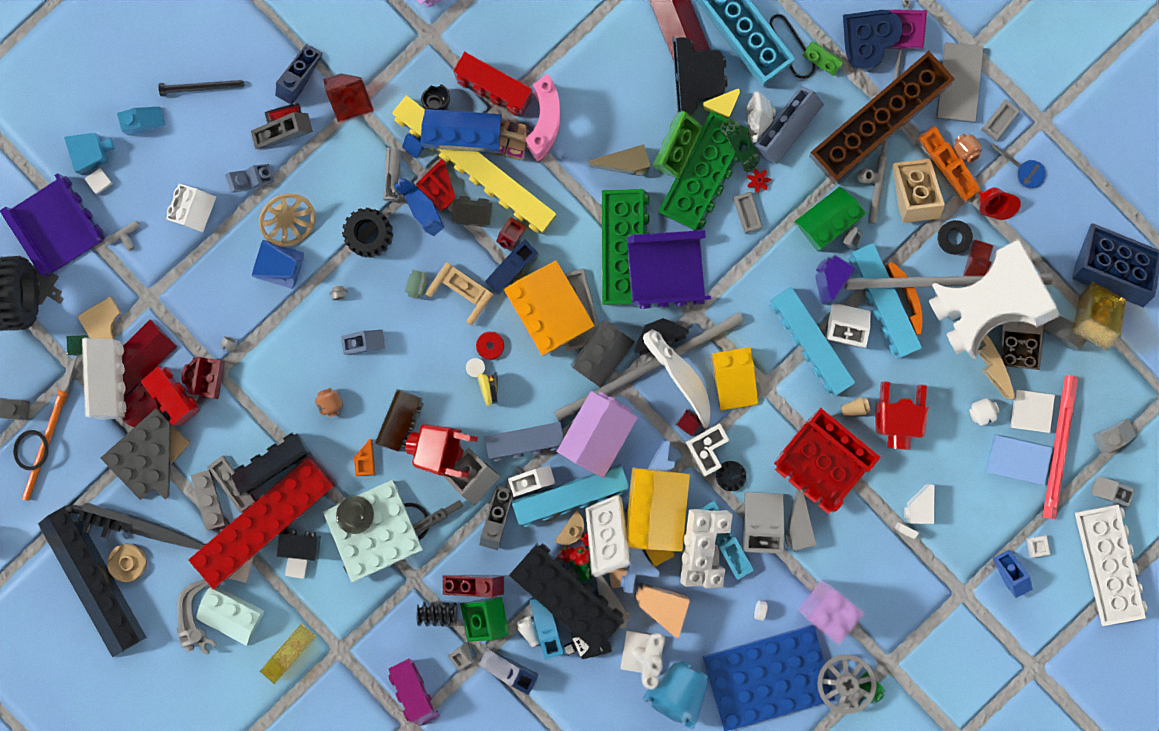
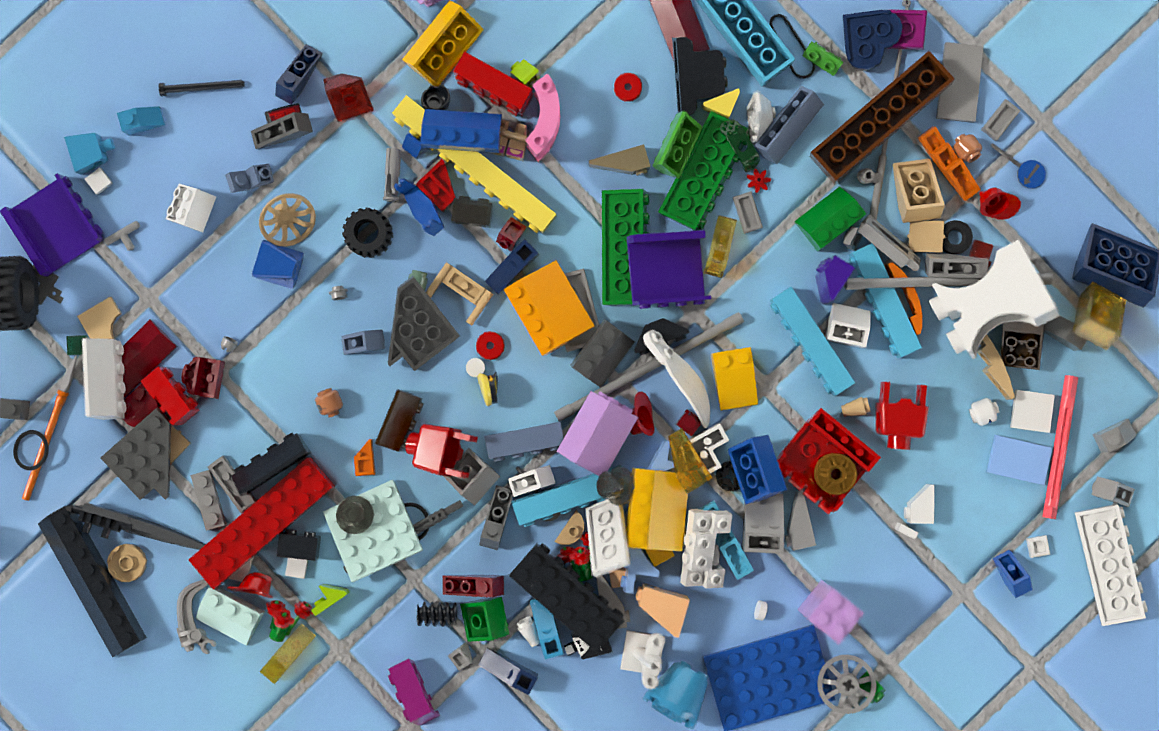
none -> red piece [227,572,273,598]
none -> red plant [266,600,313,642]
none -> lime slope [311,584,350,616]
none -> dark grey wing [387,276,460,371]
none -> yellow slope [402,0,484,86]
none -> lime slope [510,59,540,88]
none -> clear smoke piece [596,467,635,506]
none -> red piece [614,73,642,102]
none -> red piece [630,391,655,436]
none -> clear yellow slope [668,428,712,494]
none -> clear yellow slope [703,215,737,278]
none -> blue brick [727,435,787,504]
none -> pearl gold wheel [814,453,857,495]
none -> light grey hinge [858,214,921,271]
none -> tan piece [907,221,946,253]
none -> light grey slope [925,253,989,278]

